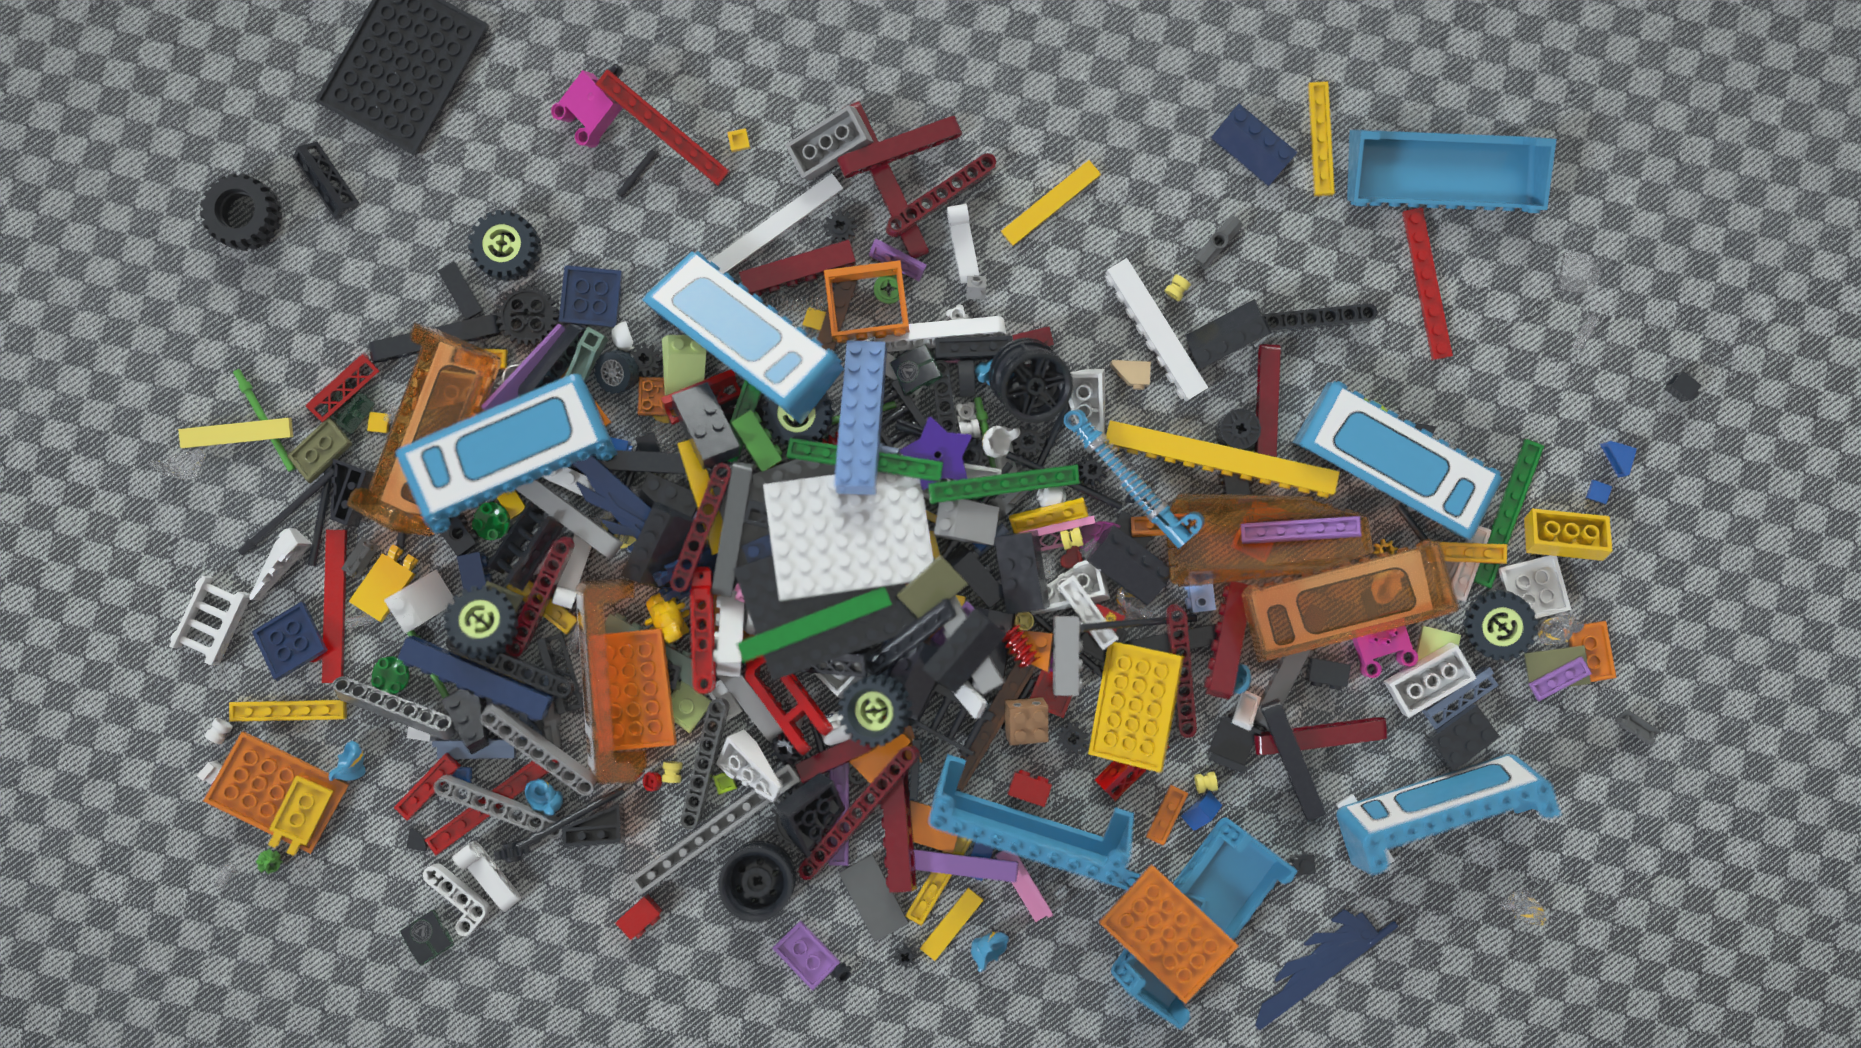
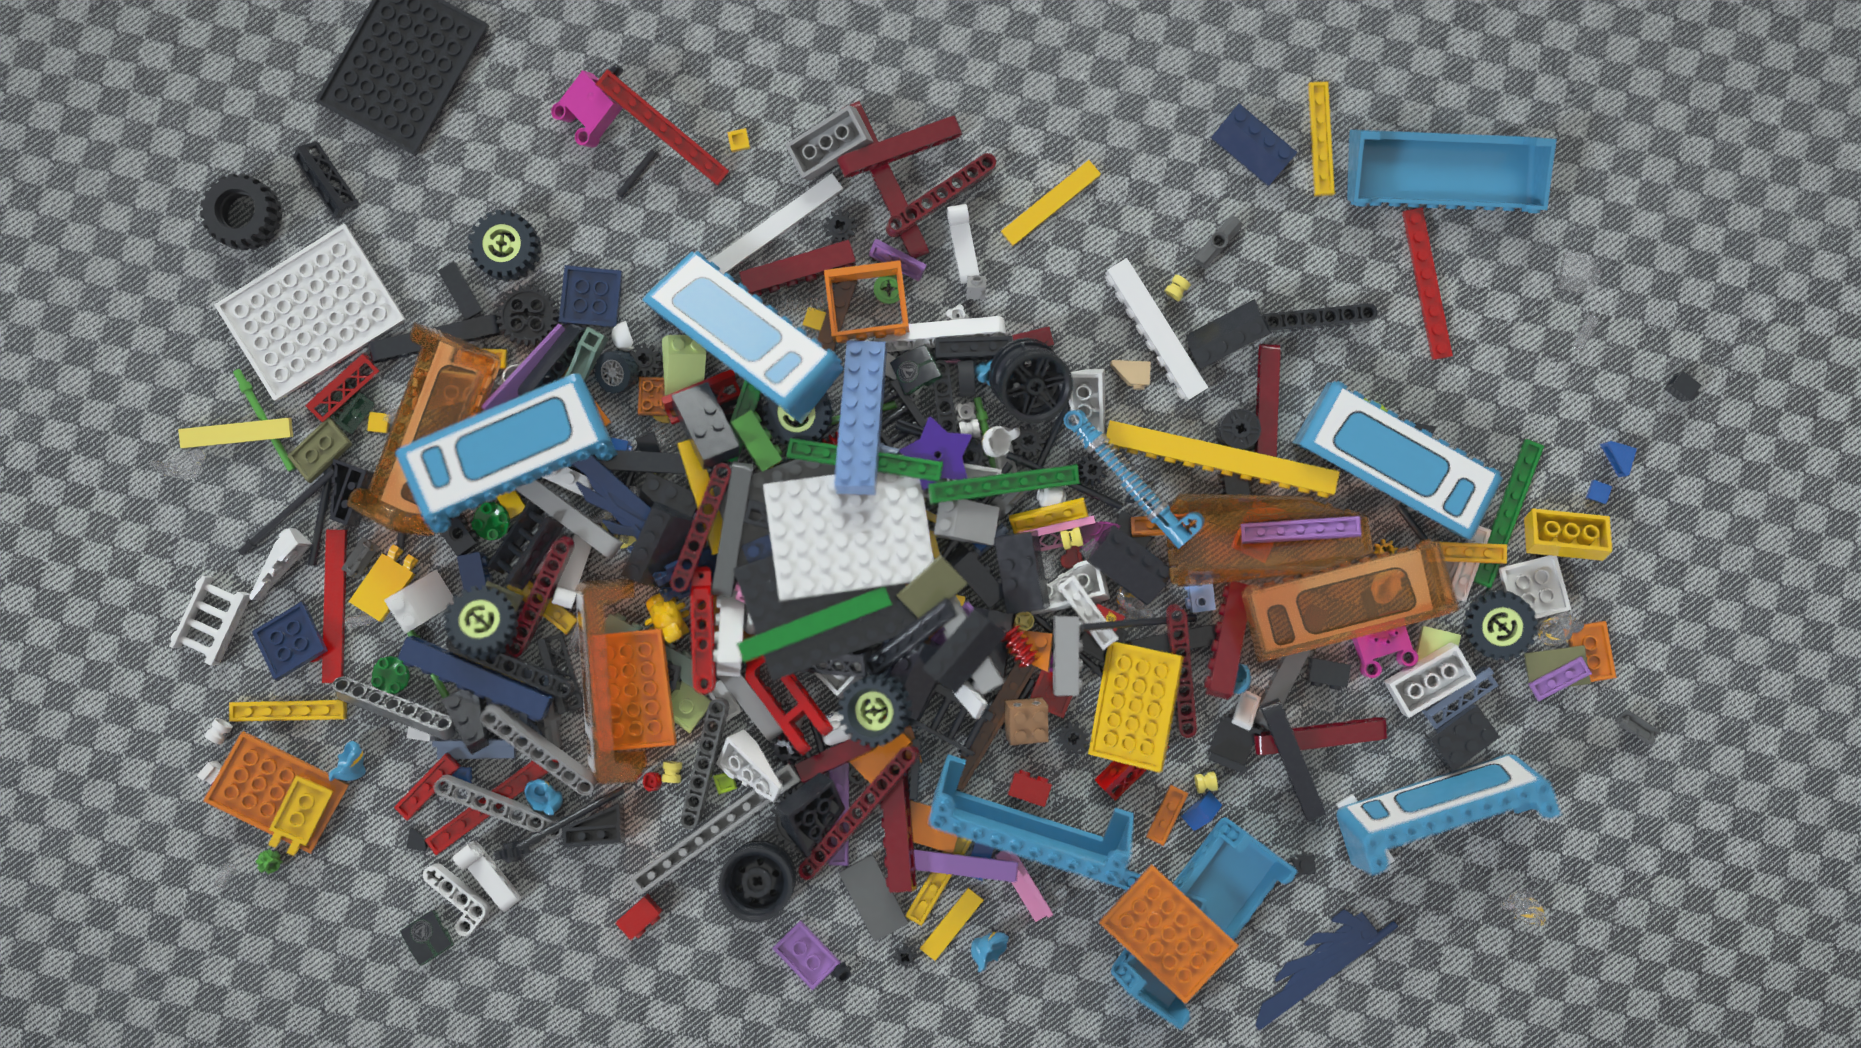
none -> white plate [214,224,406,402]

